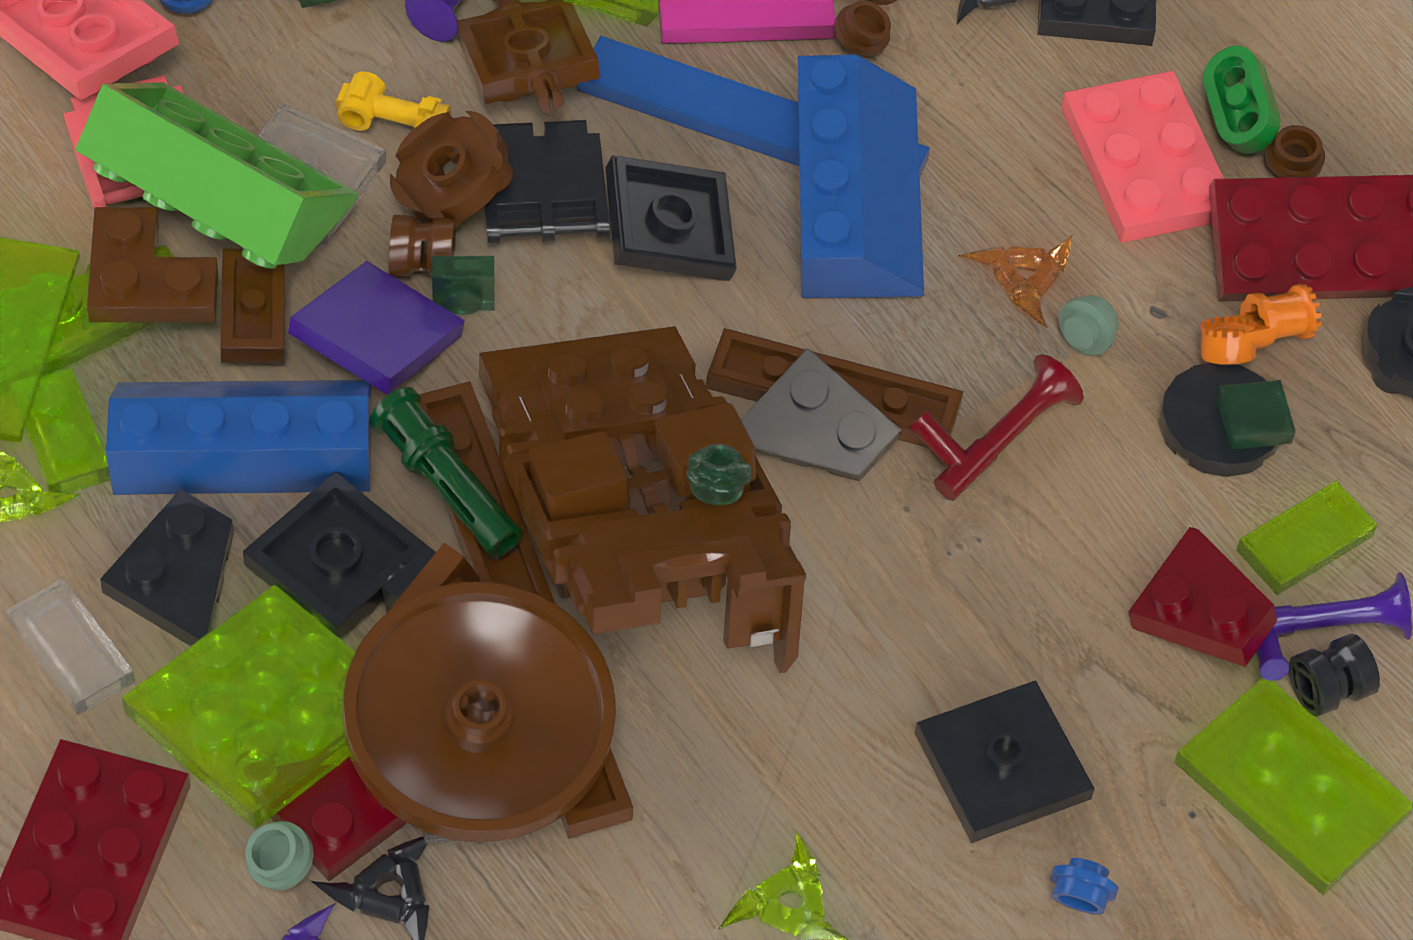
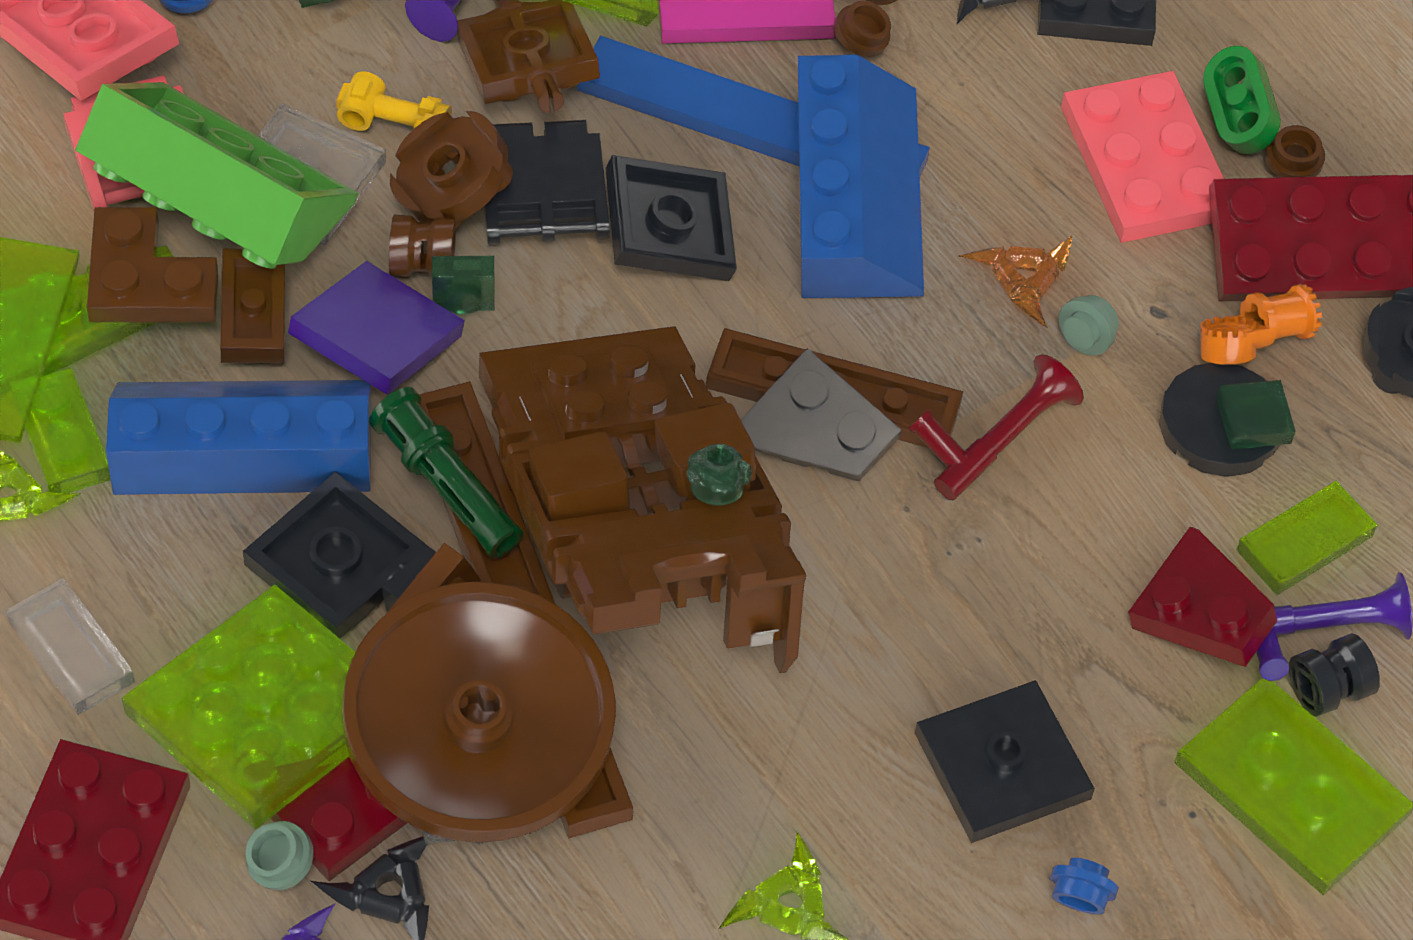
black wing [100,489,234,654] -> none

